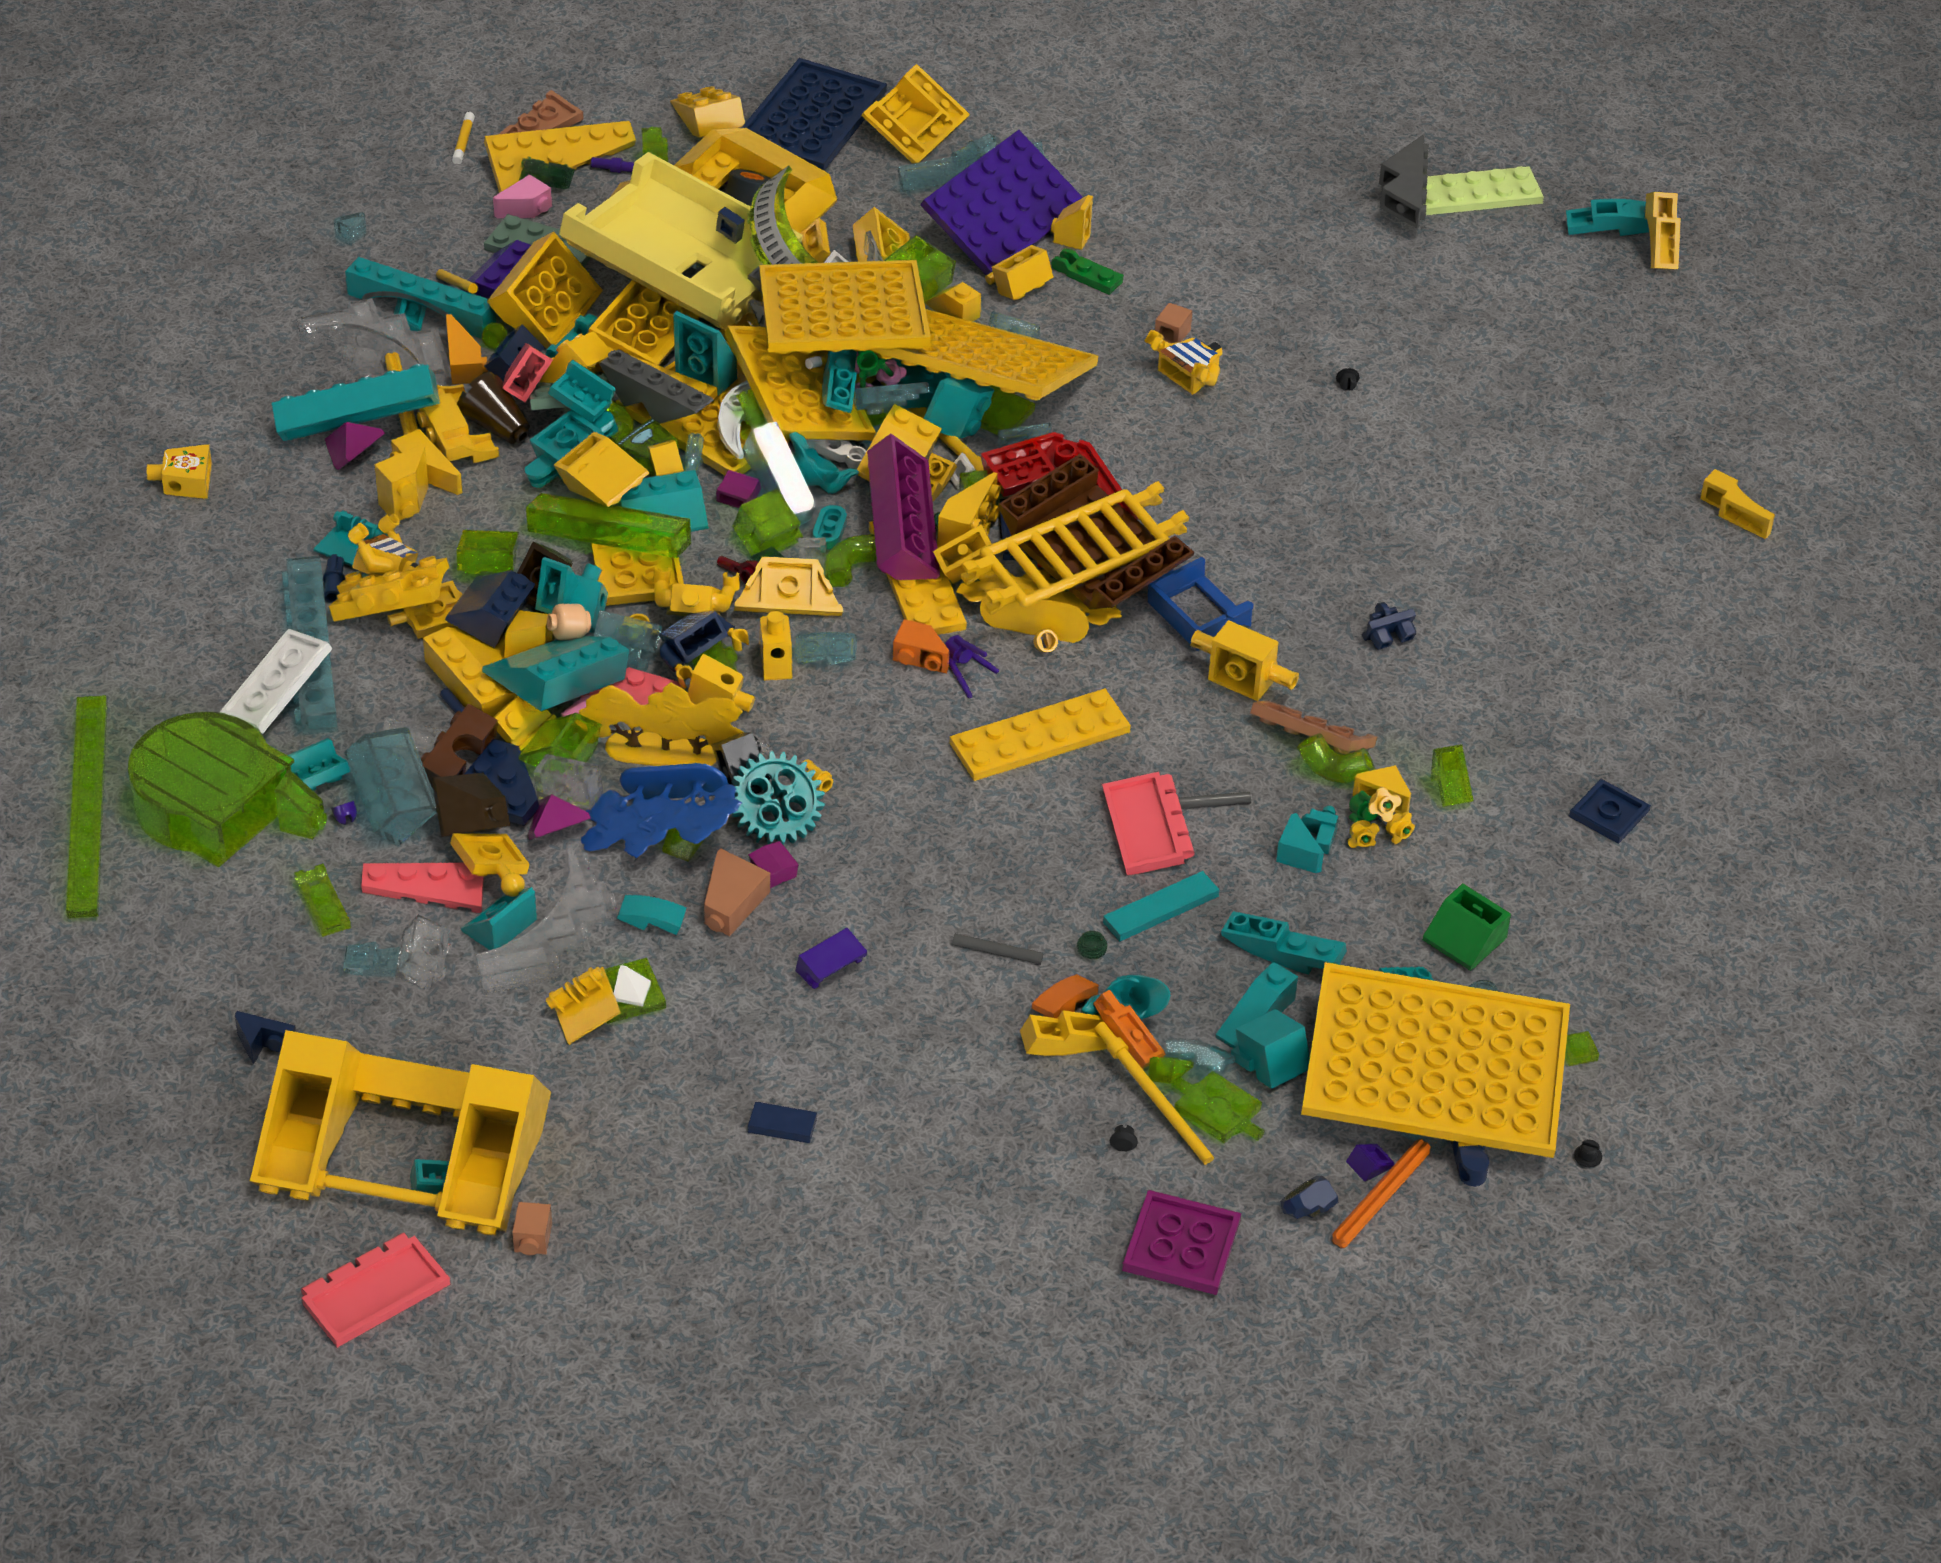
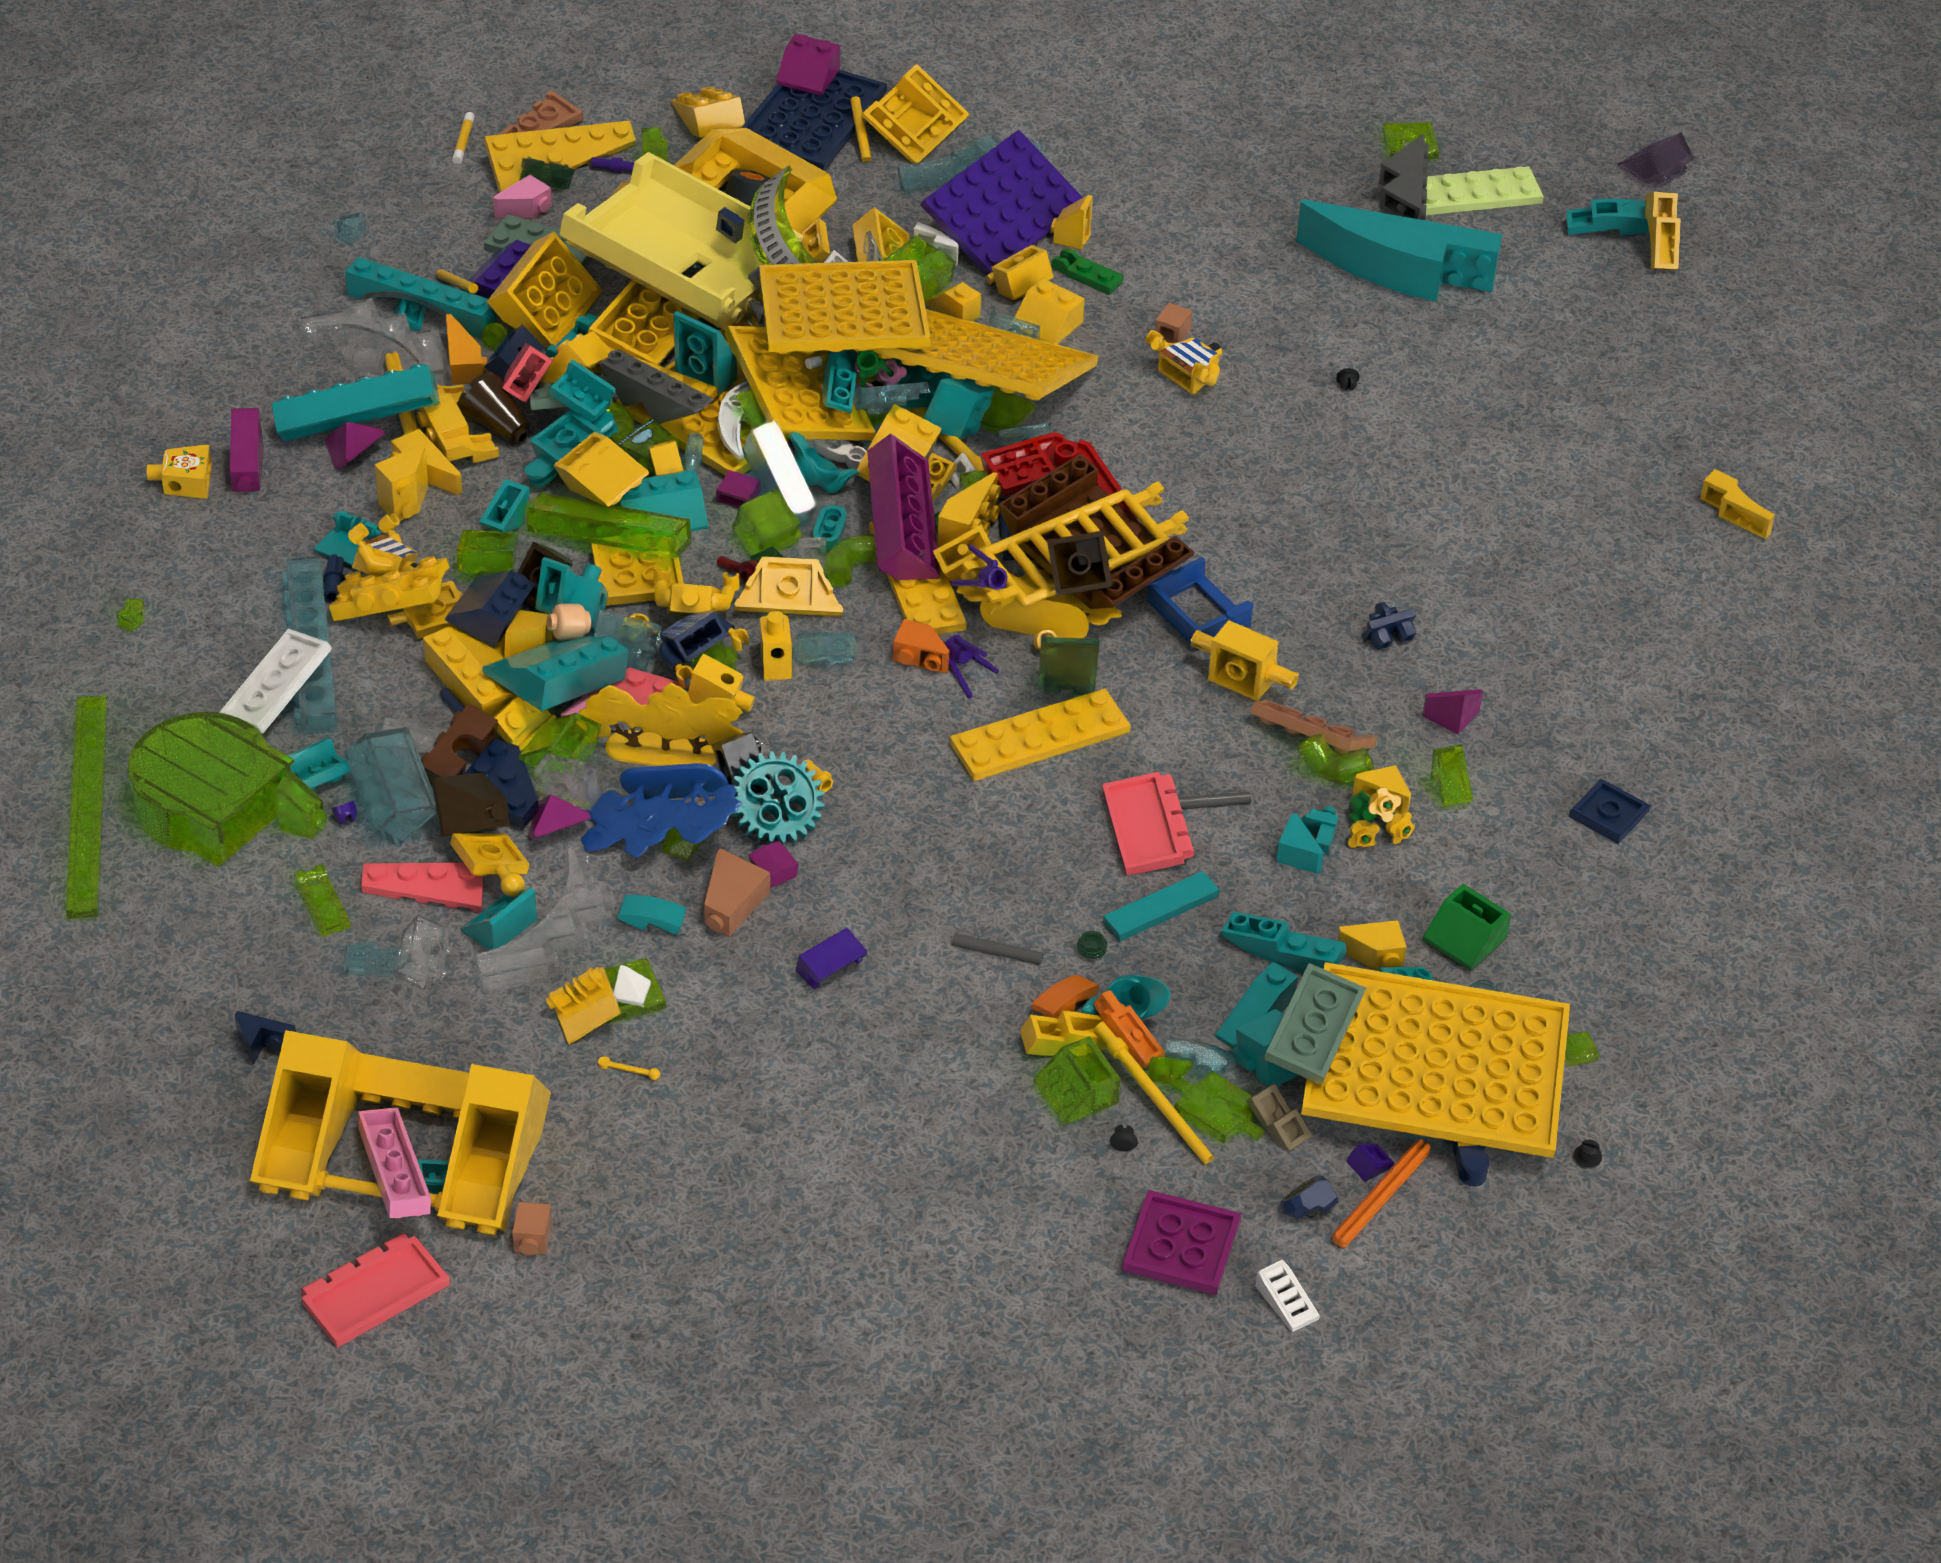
dark blue tile [748,1102,817,1143] -> none
none -> clear neon green piece [116,599,146,632]
none -> magenta slope [230,408,264,492]
none -> bright pink piece [358,1107,431,1218]
none -> teal slope [479,479,530,533]
none -> yellow hinge [598,1056,661,1080]
none -> magenta slope [776,33,840,96]
none -> yellow bar [850,96,872,162]
none -> white slope [913,222,959,266]
none -> dark purple plant [952,545,1007,590]
none -> yellow slope [1011,278,1085,344]
none -> clear neon green slope [1033,1036,1121,1125]
none -> clear green slope [1038,637,1099,695]
none -> dark brown slope [1047,531,1113,596]
none -> dark tan slope [1246,1083,1312,1152]
none -> white slope [1255,1260,1320,1332]
none -> sand green plate [1264,963,1366,1085]
none -> teal slope [1296,199,1503,302]
none -> yellow slope [1337,920,1407,970]
none -> clear neon green piece [1382,122,1439,159]
none -> magenta slope [1423,689,1483,734]
none -> clear purple slope [1617,132,1694,184]

